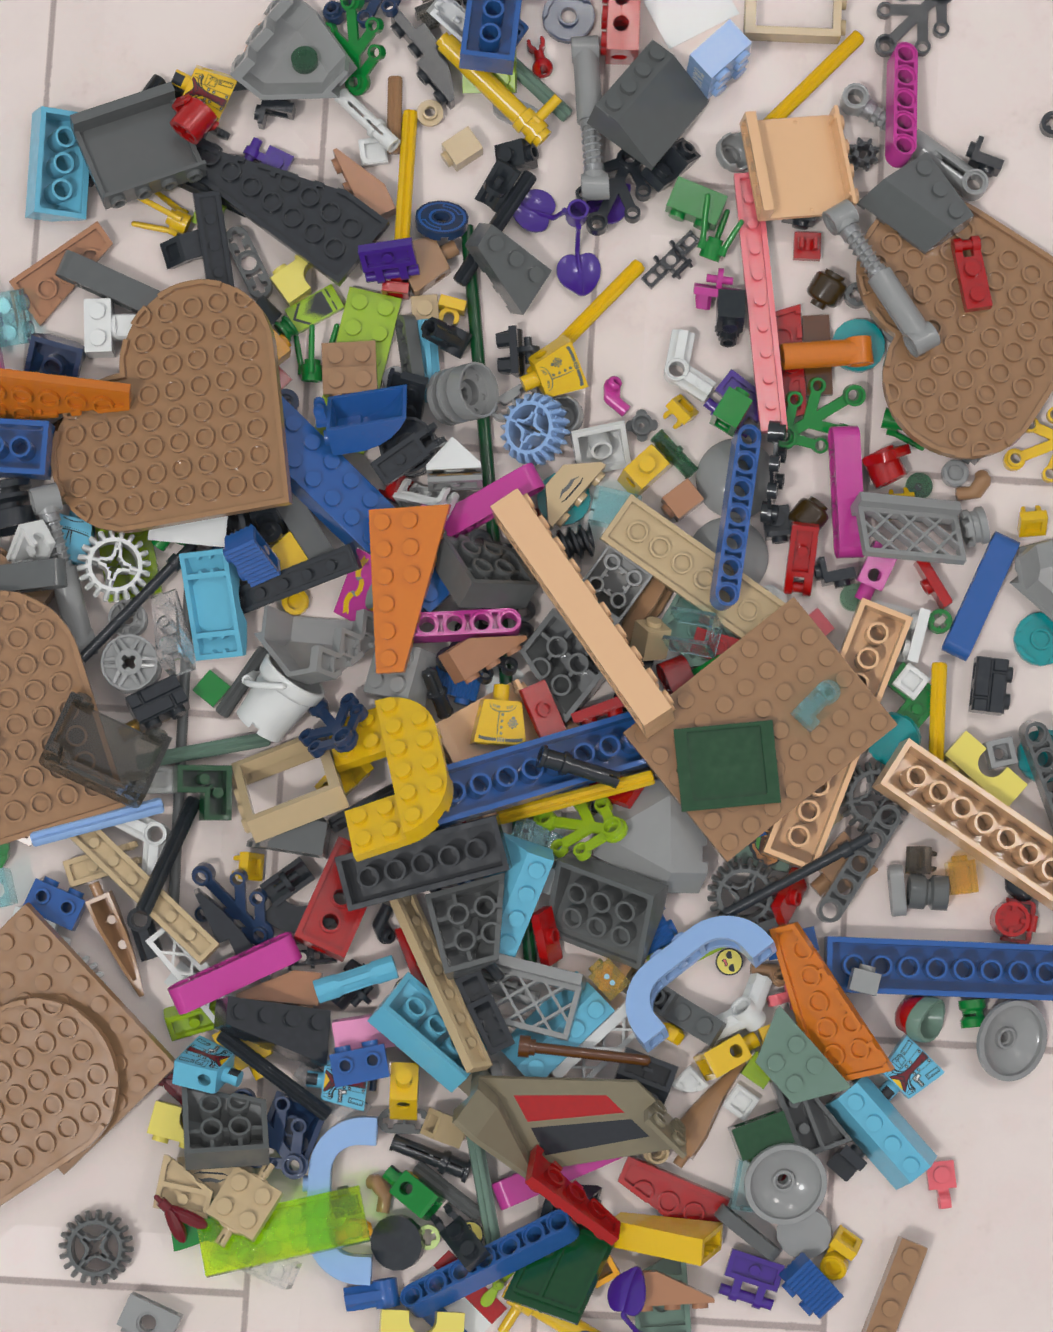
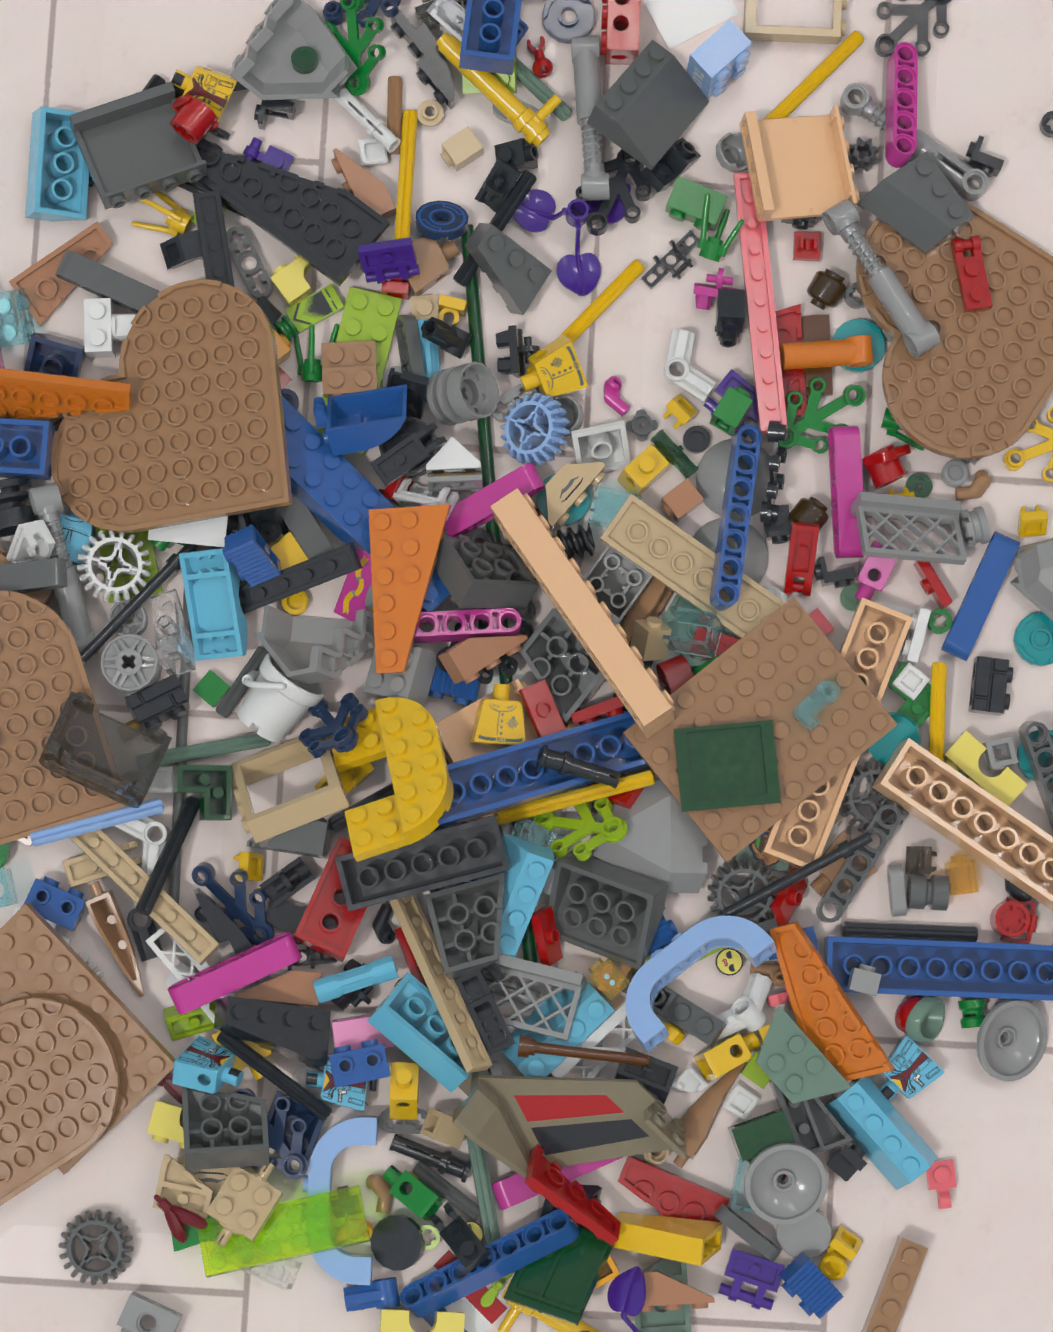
black axle [421,667,454,719] -> none
none -> black tile [683,426,710,454]
none -> black axle [842,921,978,942]

